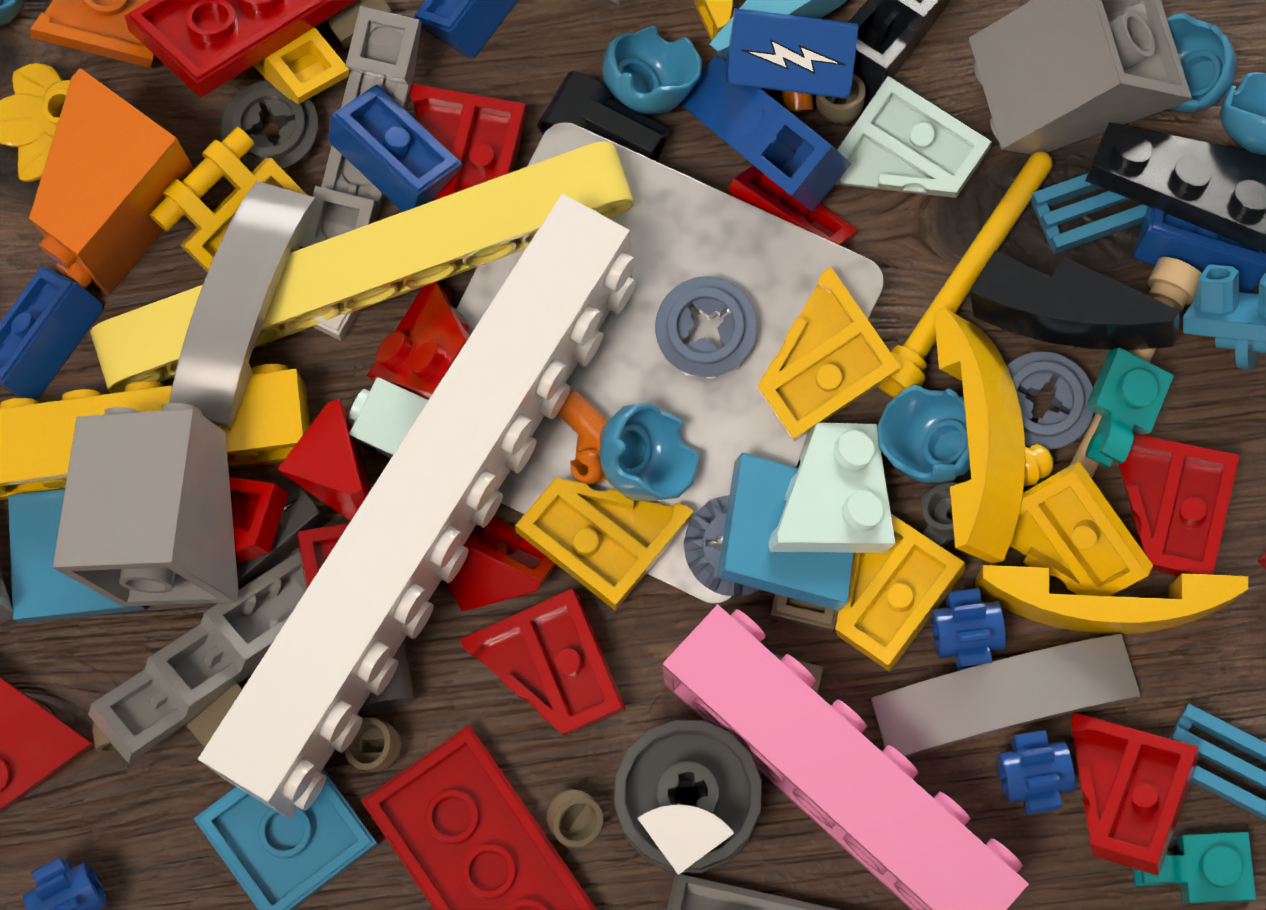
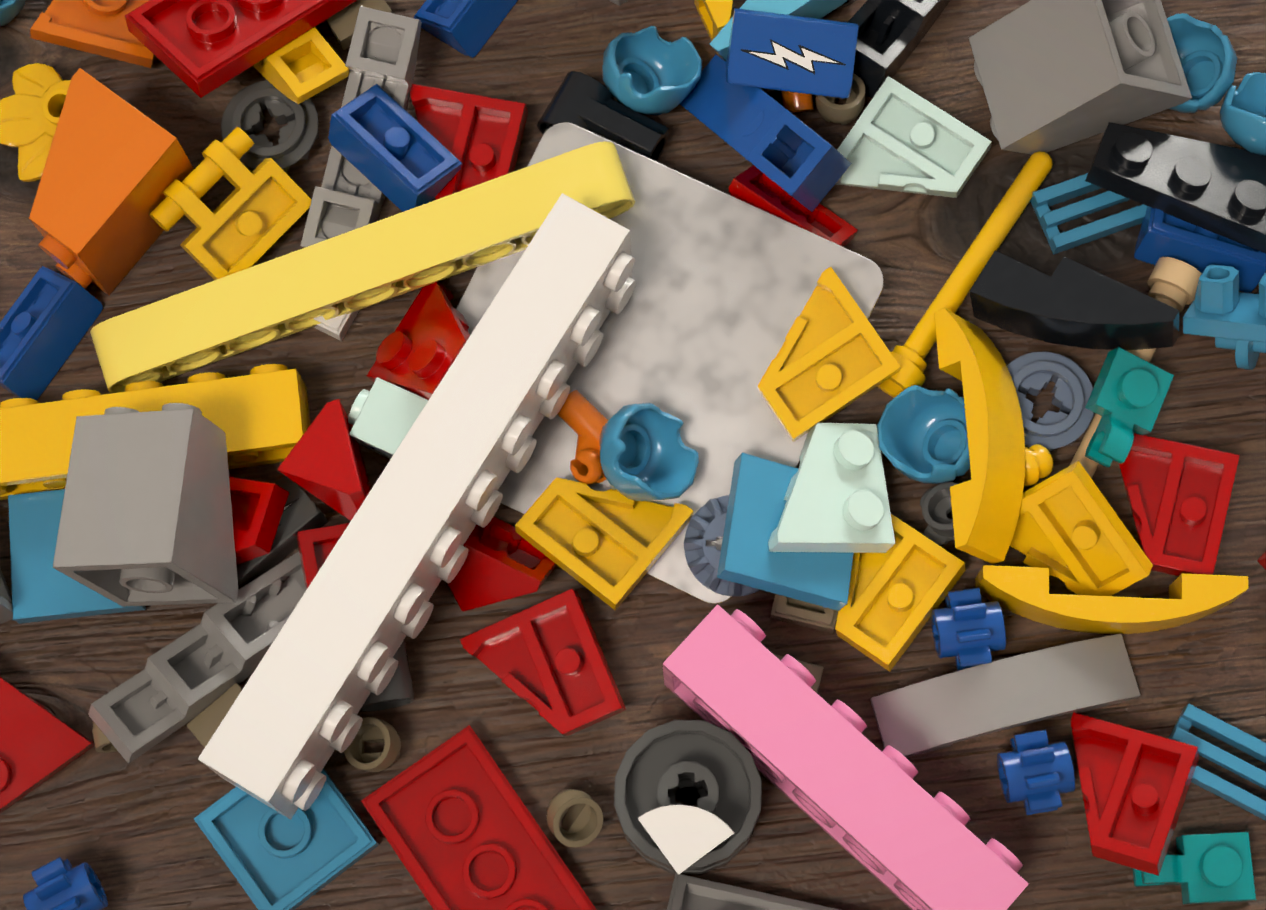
light grey slope [169,181,317,429] -> none
sand blue gear [655,276,757,379] -> none

